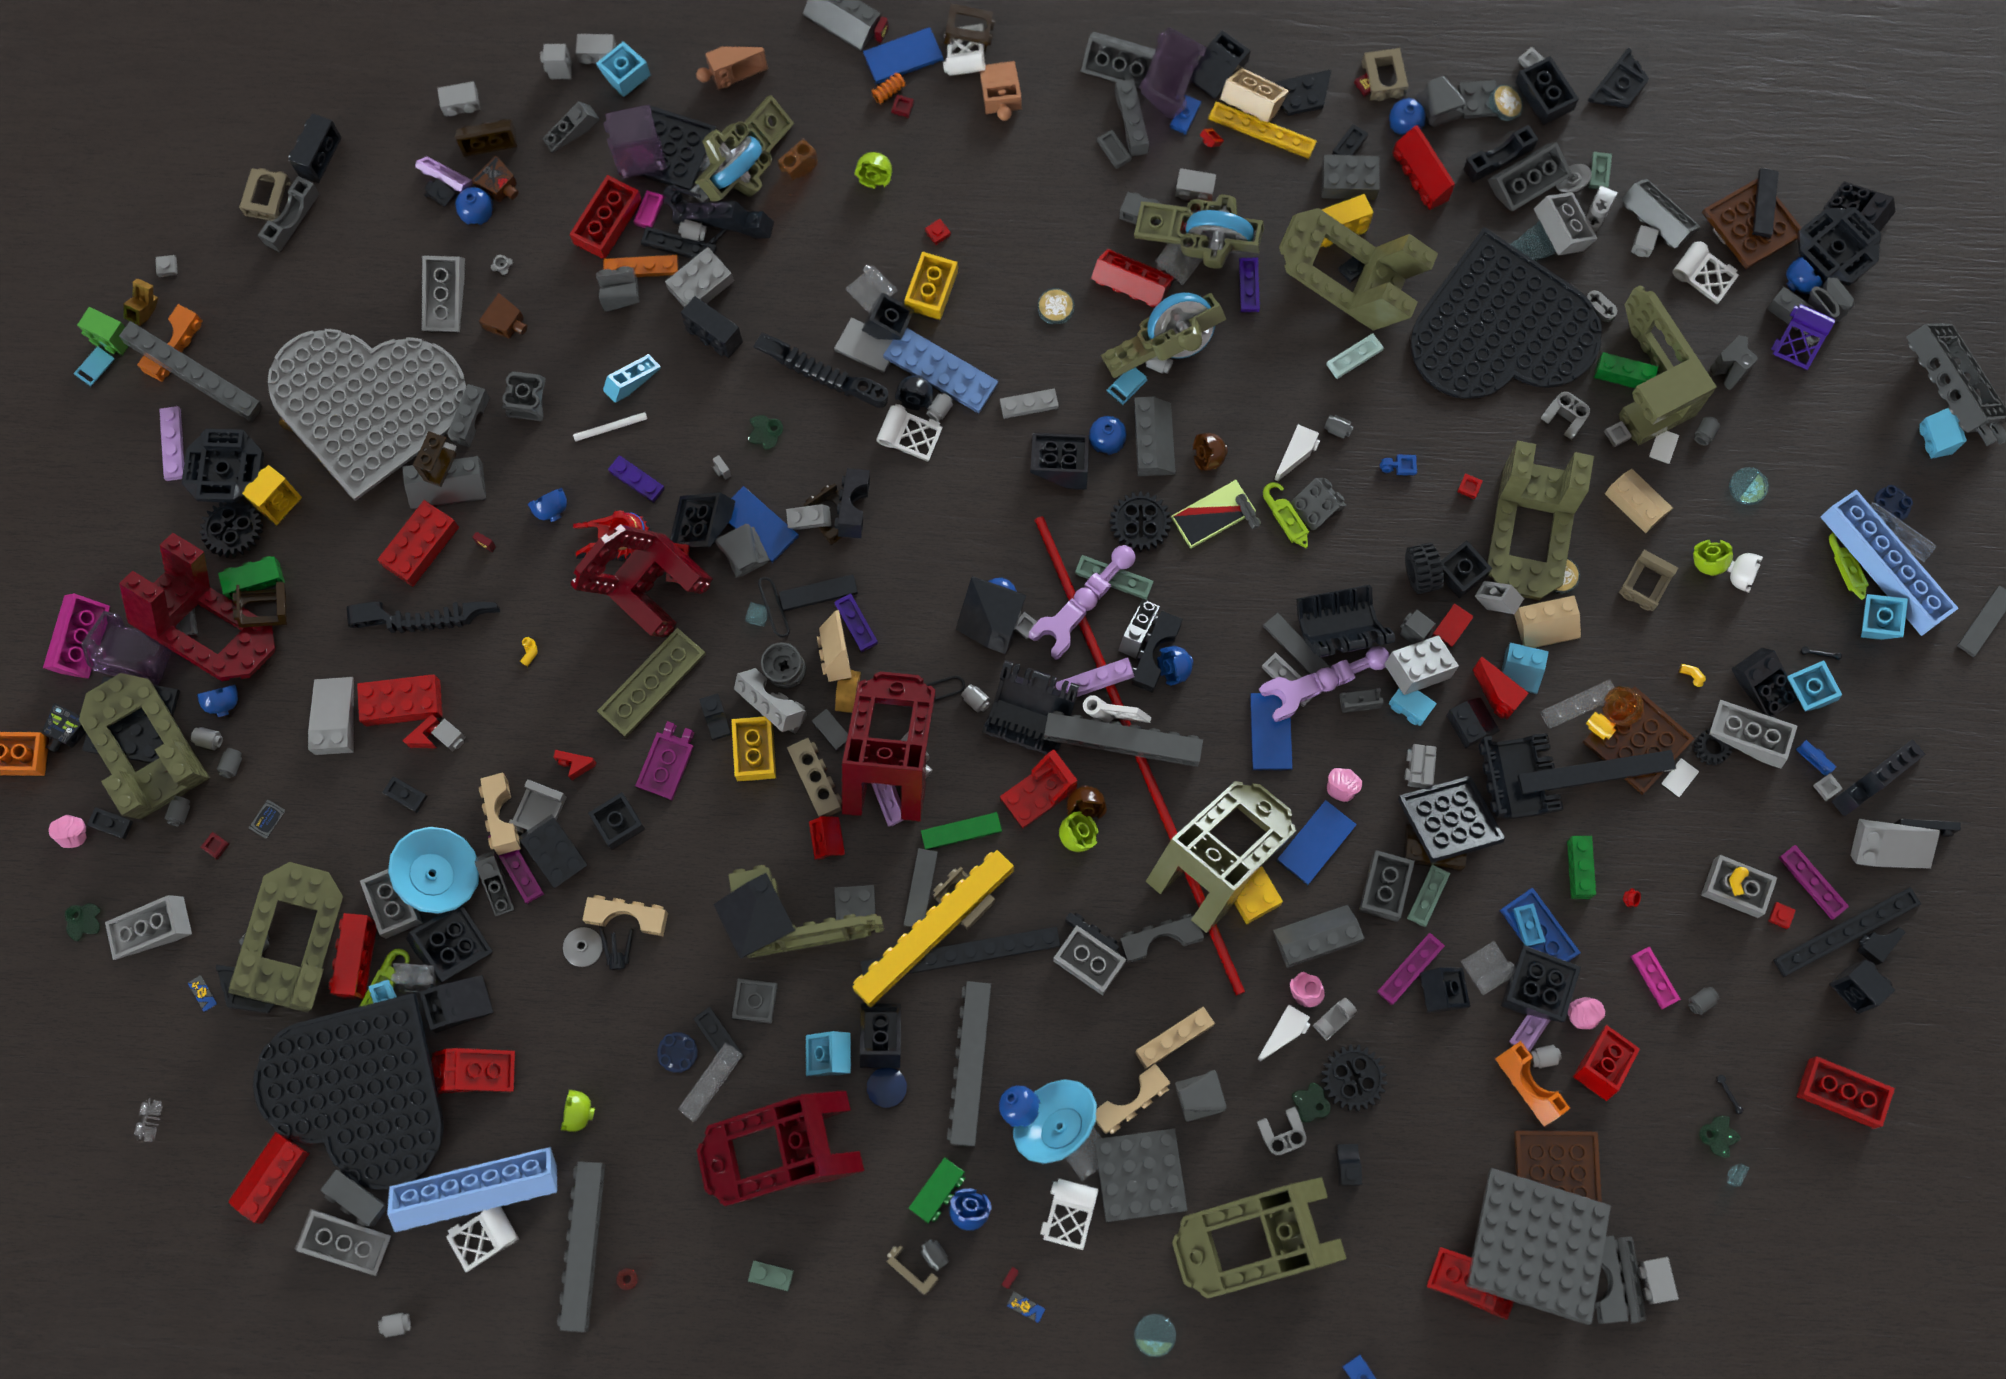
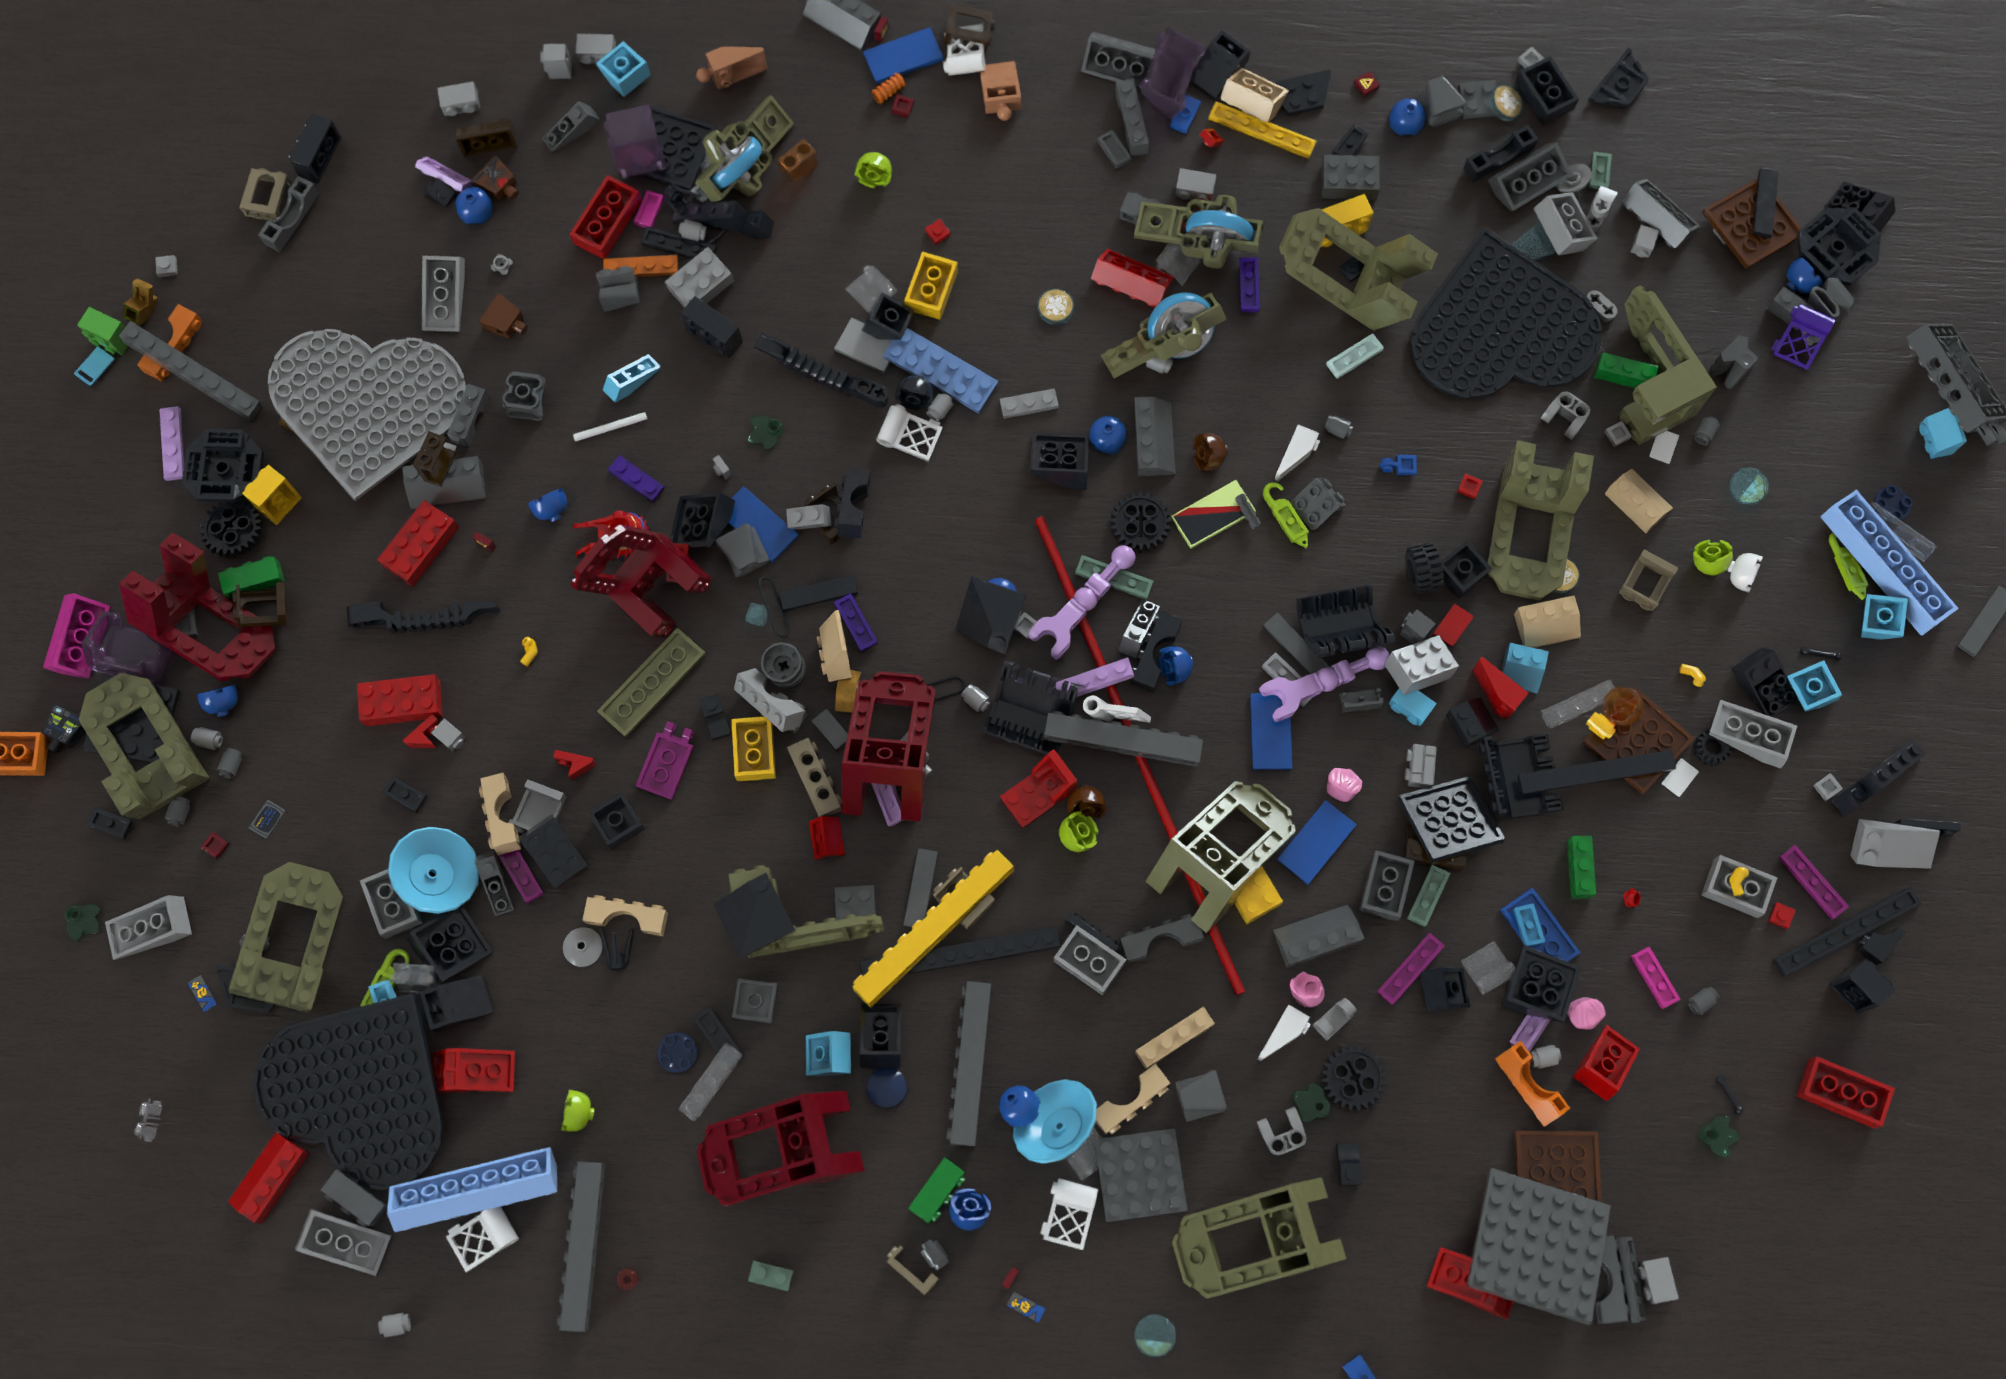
bright pink hair [49,815,87,848] -> none
light grey slope [308,677,354,755] -> none
red brick [329,913,377,1000] -> none
green tile [921,812,1002,850] -> none
medium azure piece [1107,367,1148,405] -> none
dark tan panel [1362,48,1408,101] -> none
red slope [1393,125,1455,210] -> none
light grey brick [1475,581,1524,614] -> none
white piece [1673,242,1739,304] -> none
clear light blue plate [1728,1164,1749,1187] -> none
blue plate [1796,740,1836,776] -> none

